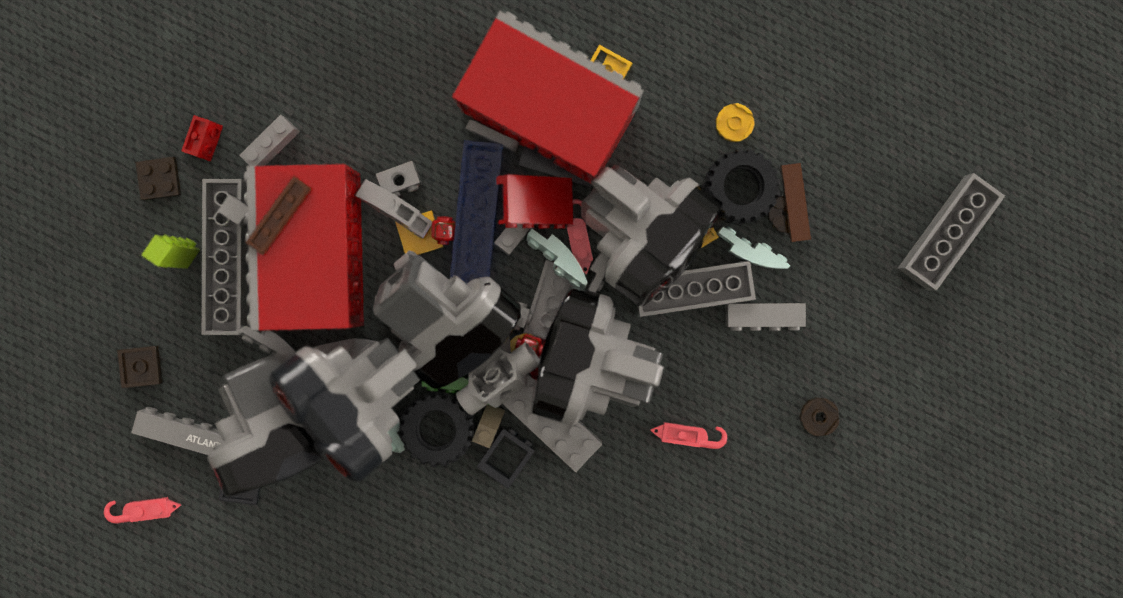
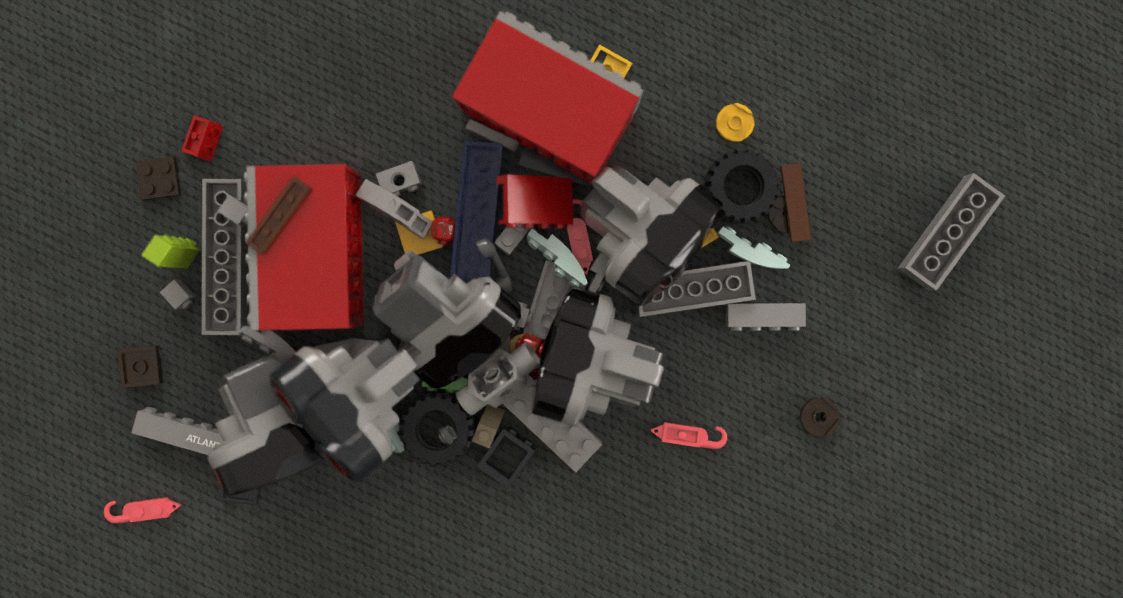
light grey brick [240,115,300,166] -> none
none -> light grey brick [160,279,196,310]
none -> dark grey plate [439,425,457,444]
none -> dark grey piece [476,238,513,297]

